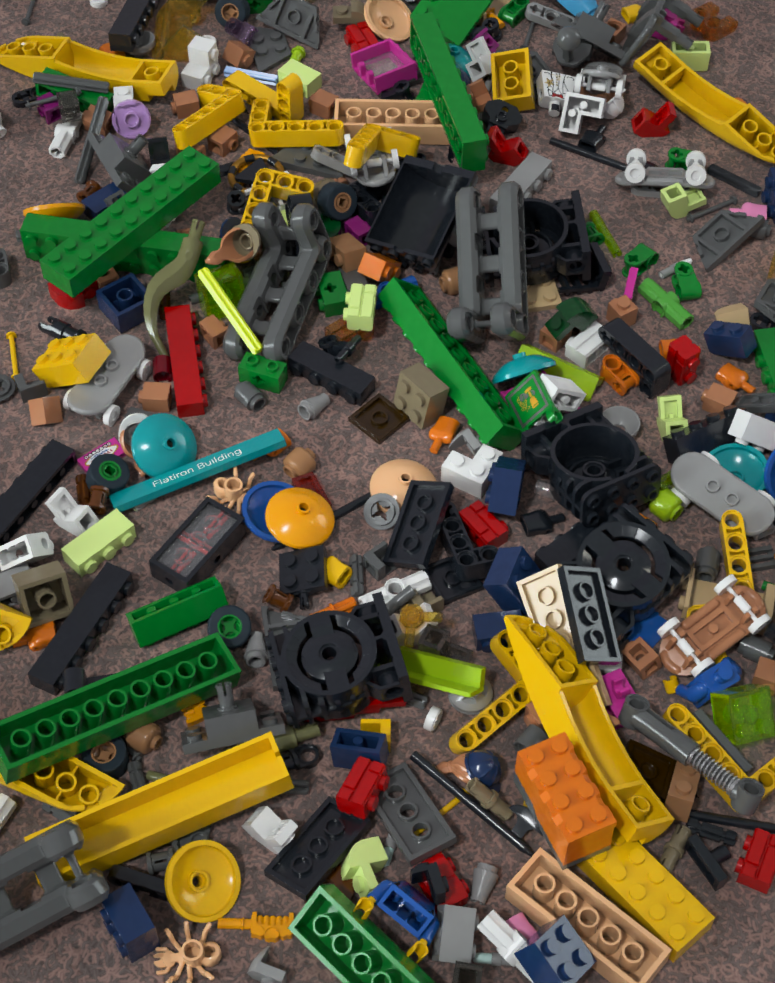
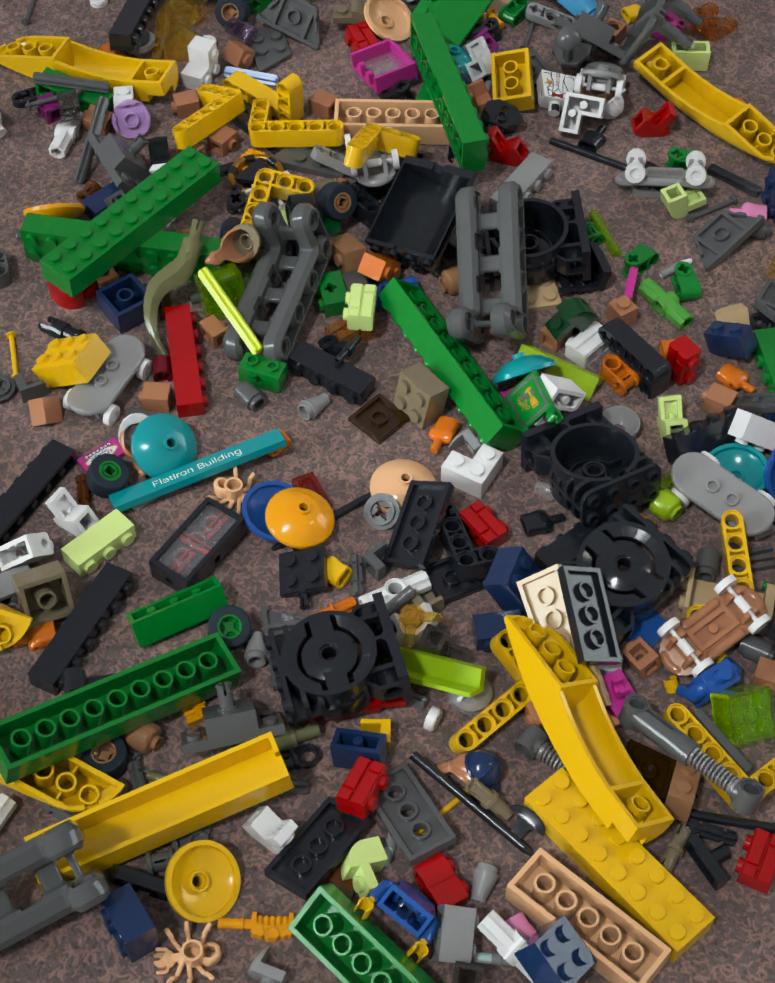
reddish brown bush [86,485,110,515] -> none
reddish brown bush [262,584,294,613] -> none
yellowish green brick [277,58,322,99] -> none
medium nougat head [283,447,316,480] -> none
lime pin [289,46,306,62] -> none
magenta brick [344,215,371,246] -> none
black bracket [410,862,449,906] -> none
dark blue brick [485,456,526,516] -> none
orange piece [513,732,617,870] -> none

